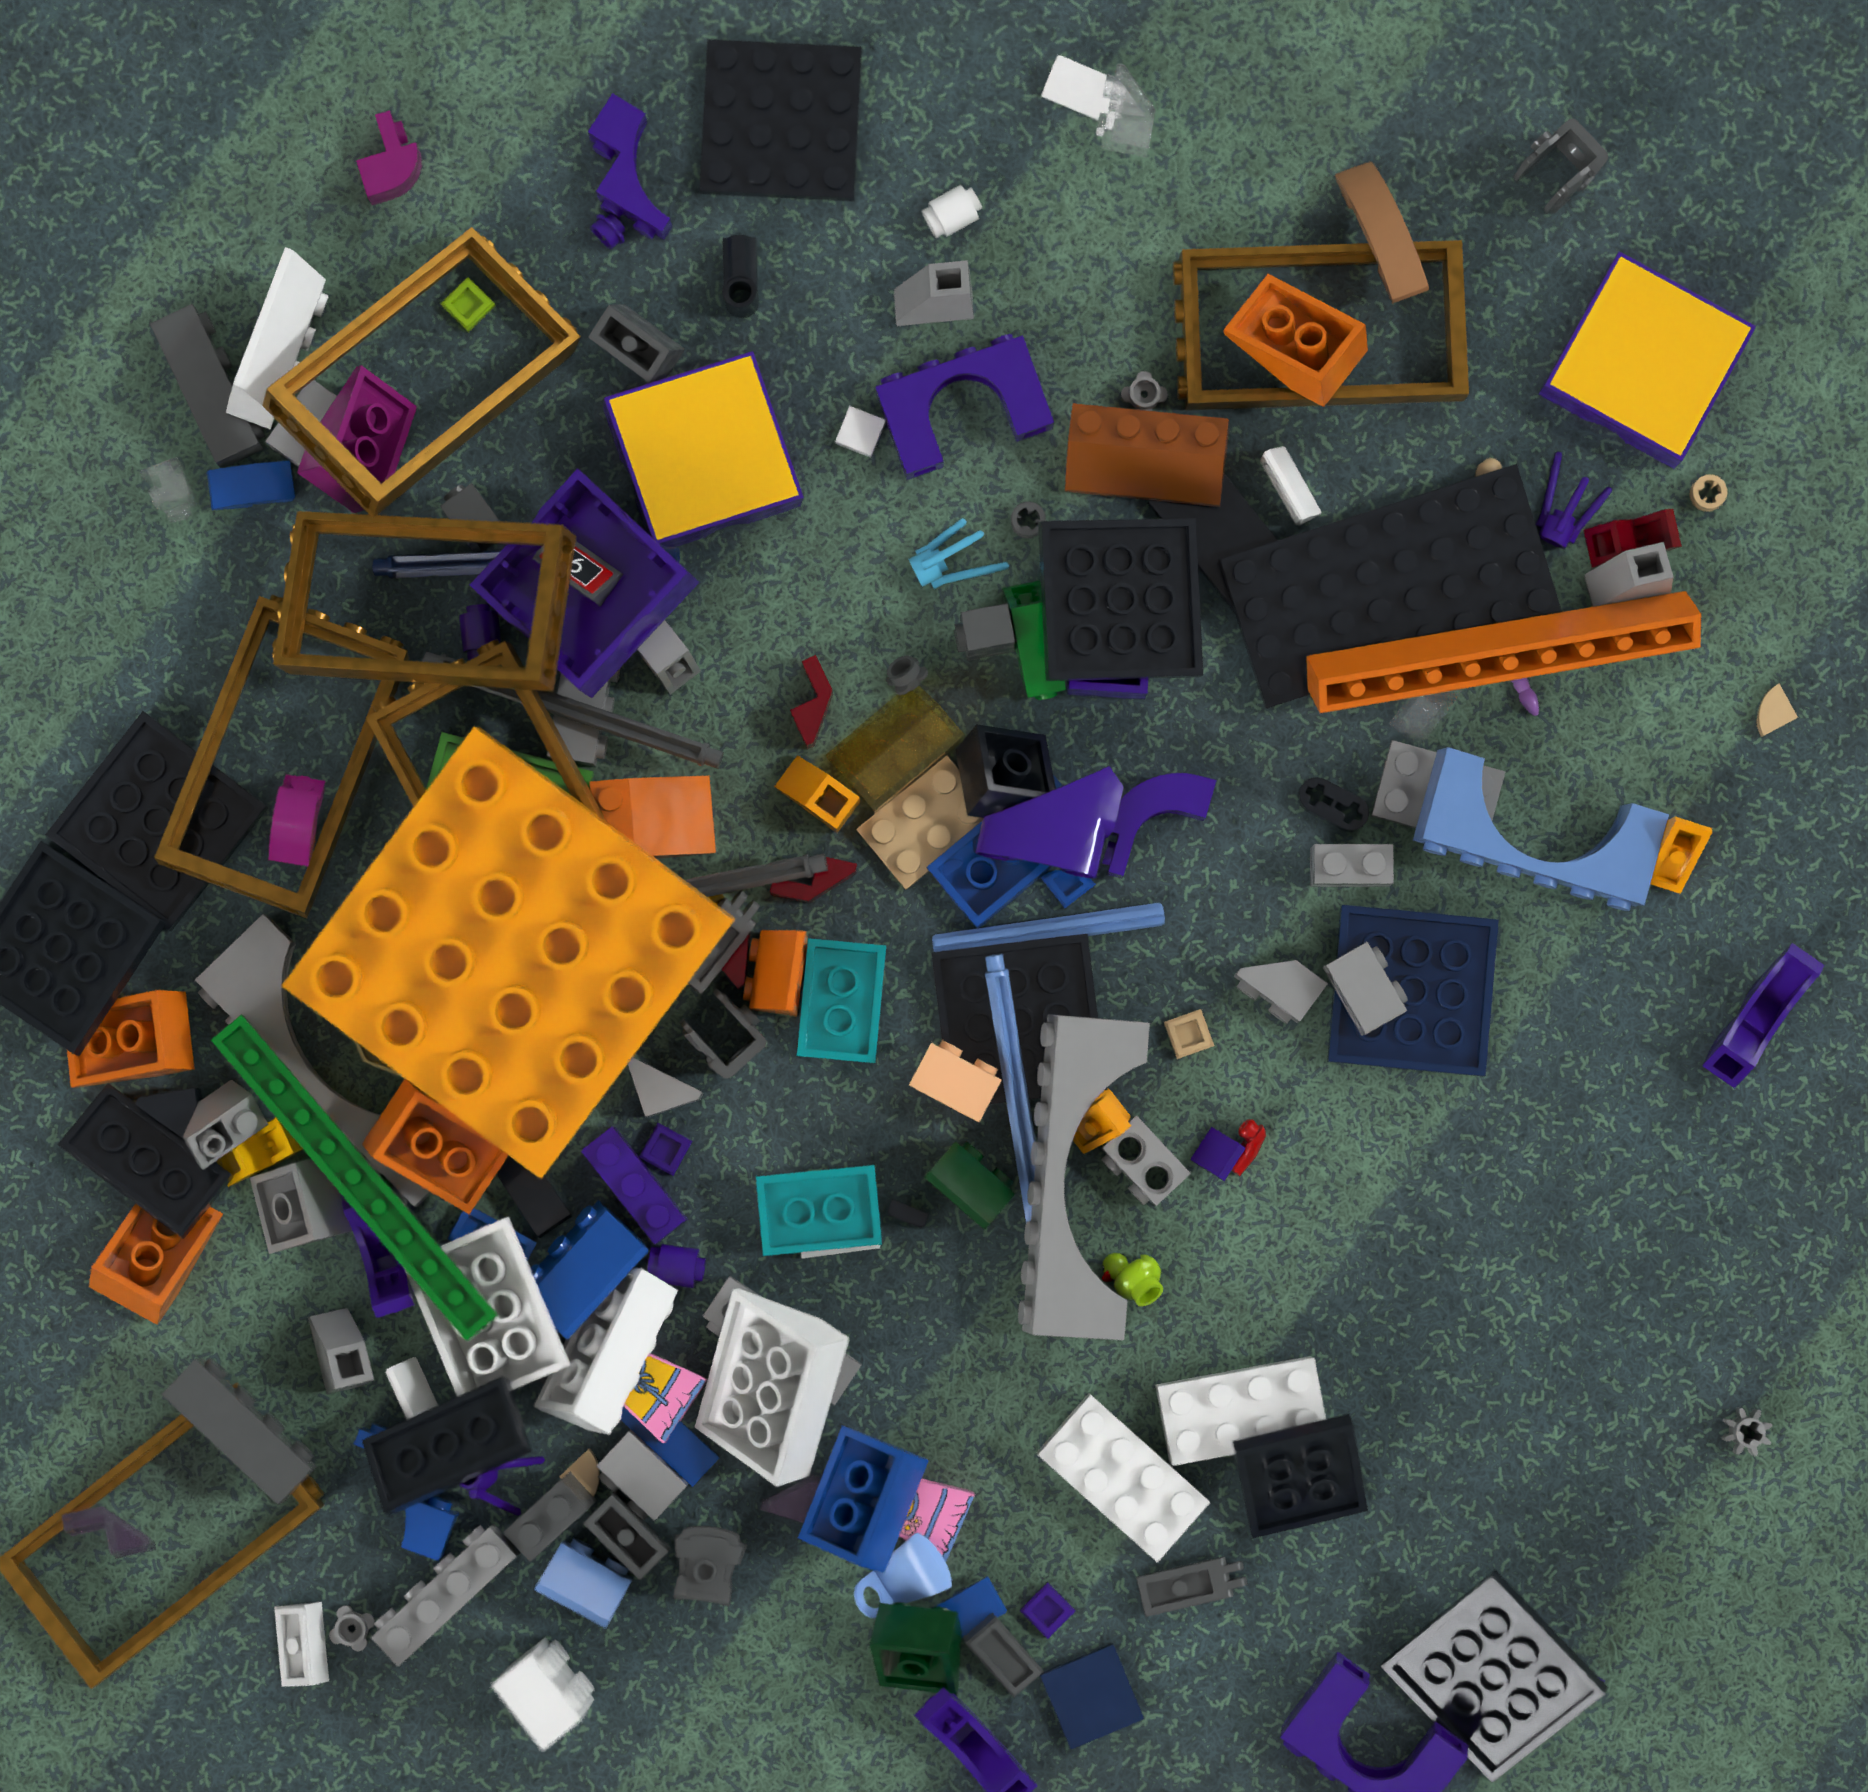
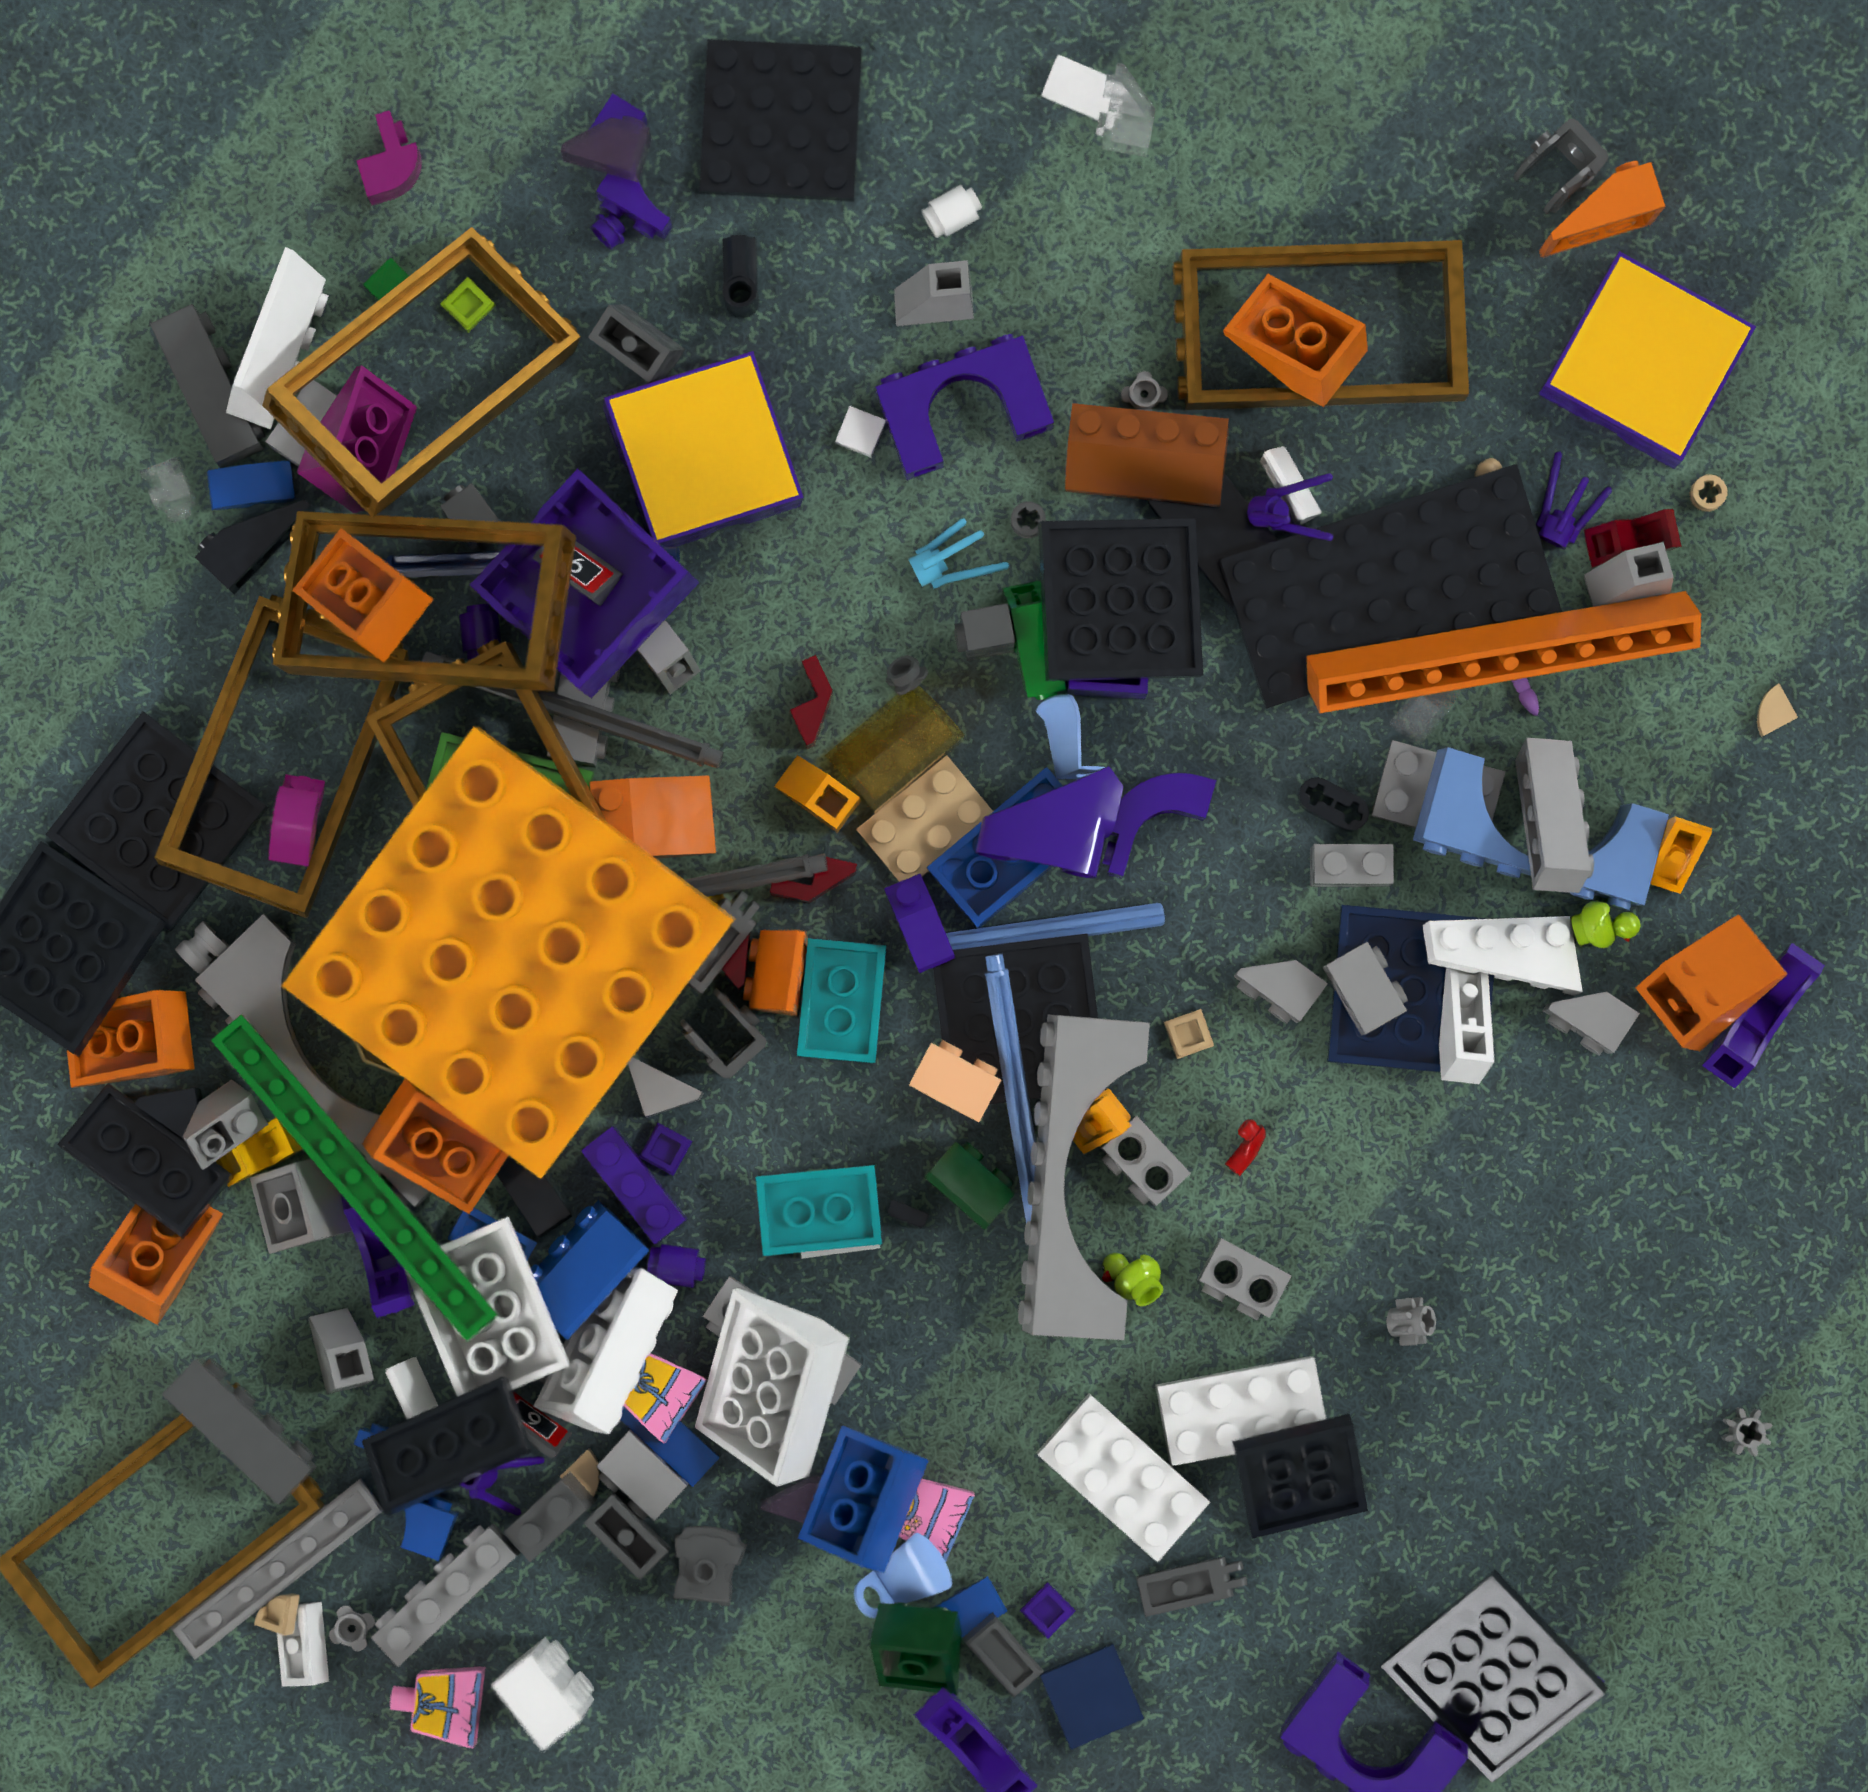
clear purple slope [62,1506,156,1559] -> none
medium blue slope [534,1538,634,1628] -> none
black slope [956,724,1056,818] -> none
blue tile [1041,870,1096,909] -> none
dark purple tile [1190,1127,1246,1181] -> none
medium nougat slope [1335,161,1429,304] -> none
none -> light grey tile [170,1479,383,1660]
none -> light grey wheel [175,921,229,974]
none -> black slope [195,499,315,594]
none -> tan tile [254,1594,300,1636]
none -> orange slope [292,528,433,662]
none -> green tile [363,257,409,300]
none -> torso [390,1667,486,1748]
none -> slope [513,1391,572,1459]
none -> clear purple slope [561,116,652,183]
none -> dark purple slope [884,874,956,973]
none -> light blue piece [1036,694,1104,779]
none -> light grey brick [1197,1238,1292,1321]
none -> dark purple plant [1247,473,1333,541]
none -> light grey gear [1386,1297,1436,1346]
none -> white wing [1422,916,1583,996]
none -> white slope [1439,967,1494,1084]
none -> light grey brick [1515,737,1594,893]
none -> orange slope [1539,161,1665,258]
none -> light grey slope [1542,992,1640,1056]
none -> lime animal [1571,900,1641,948]
none -> orange slope [1635,915,1788,1052]

